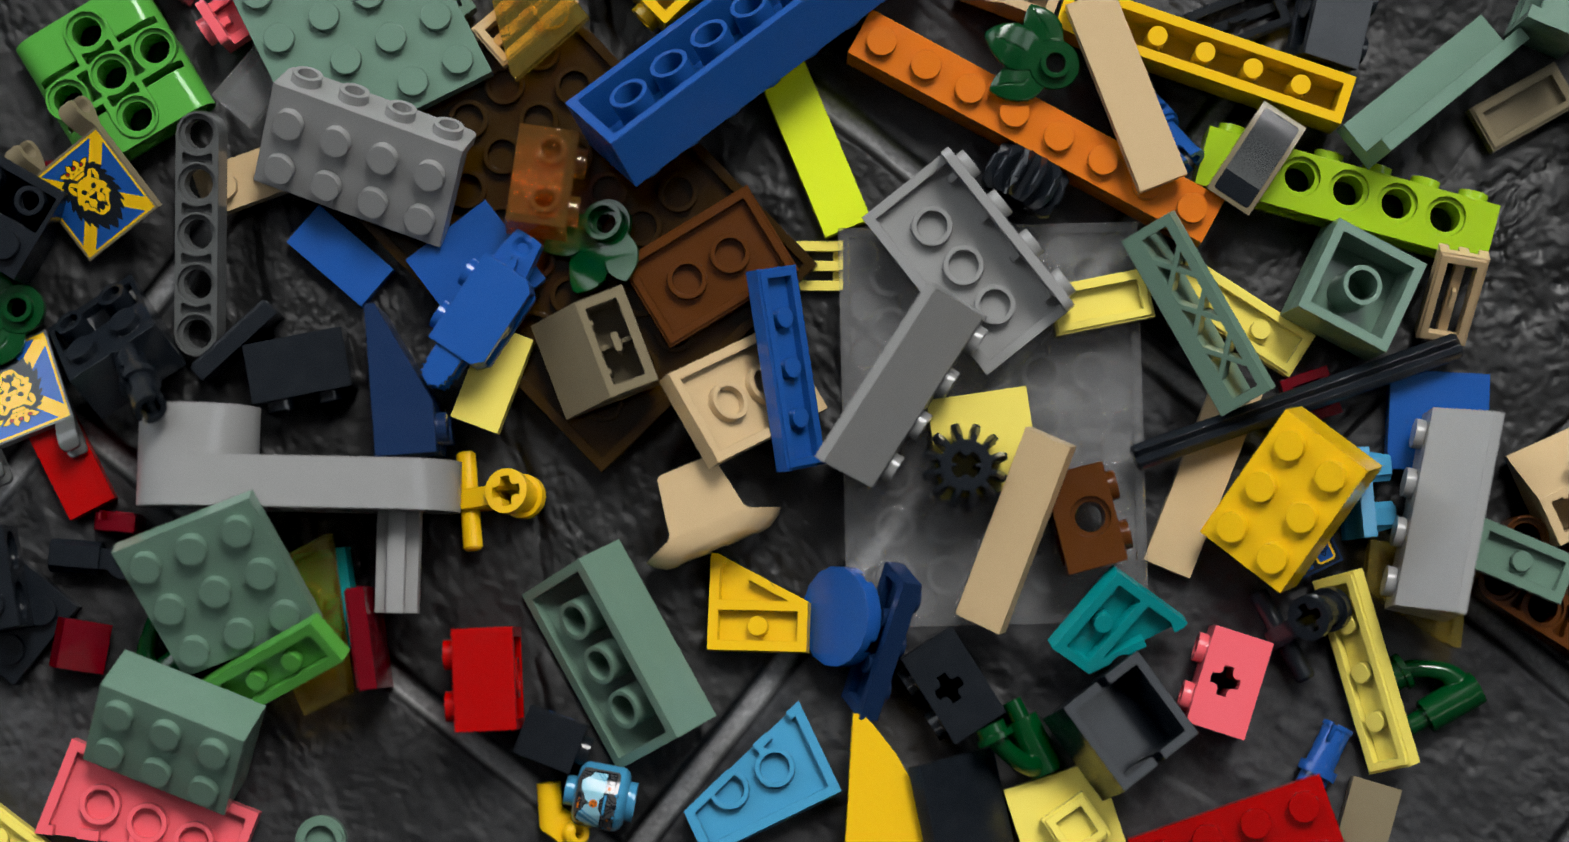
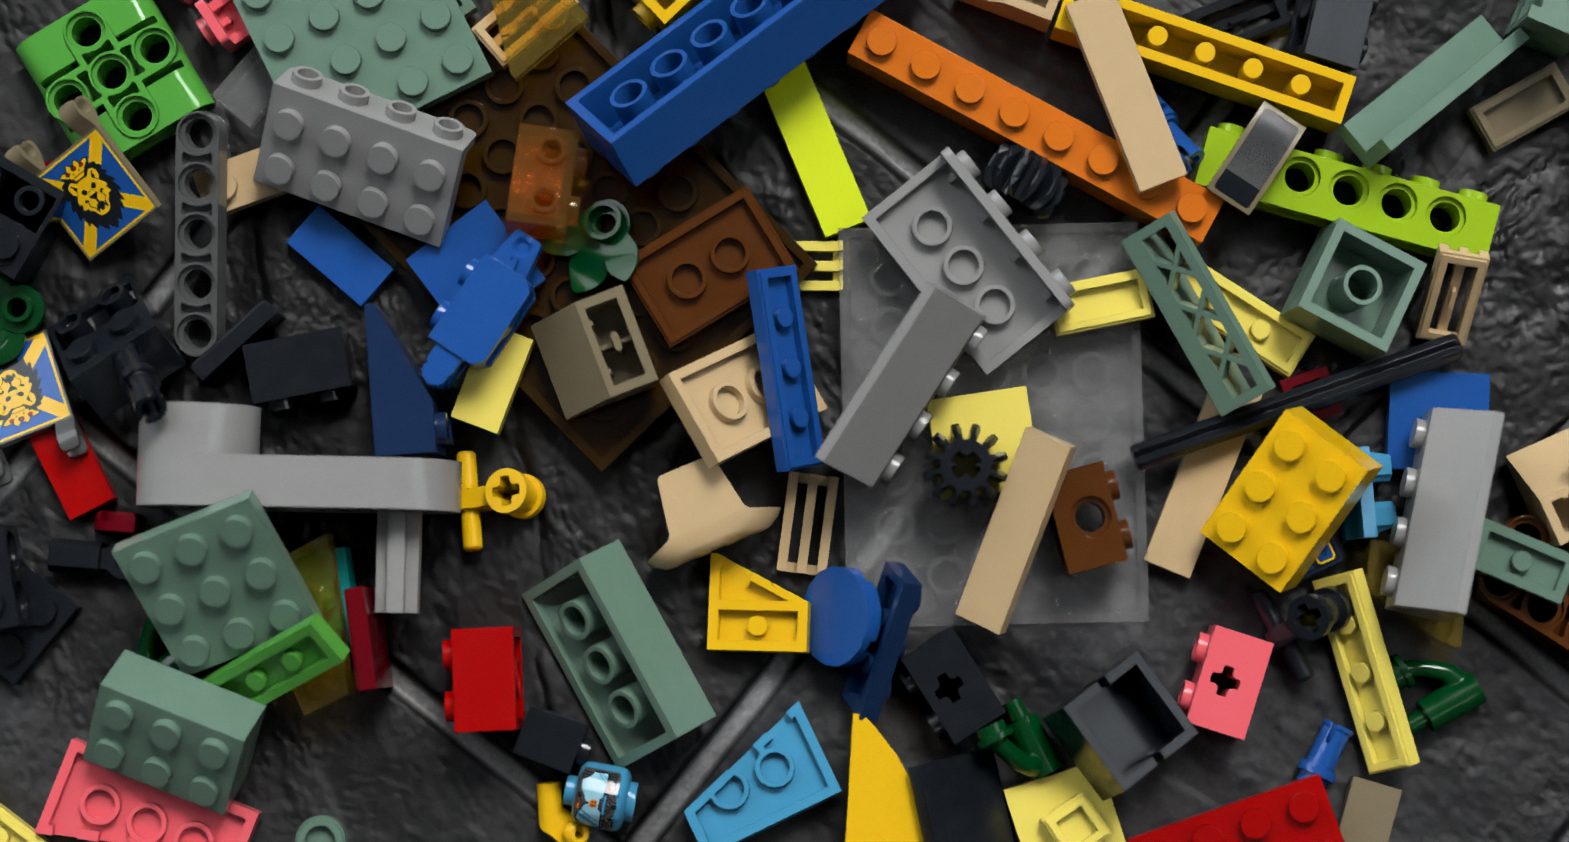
dark red tile [49,616,113,675] -> none
dark green plate [984,4,1080,102] -> none
teal wing [1047,564,1188,674] -> none
none -> tan tile [776,471,839,576]

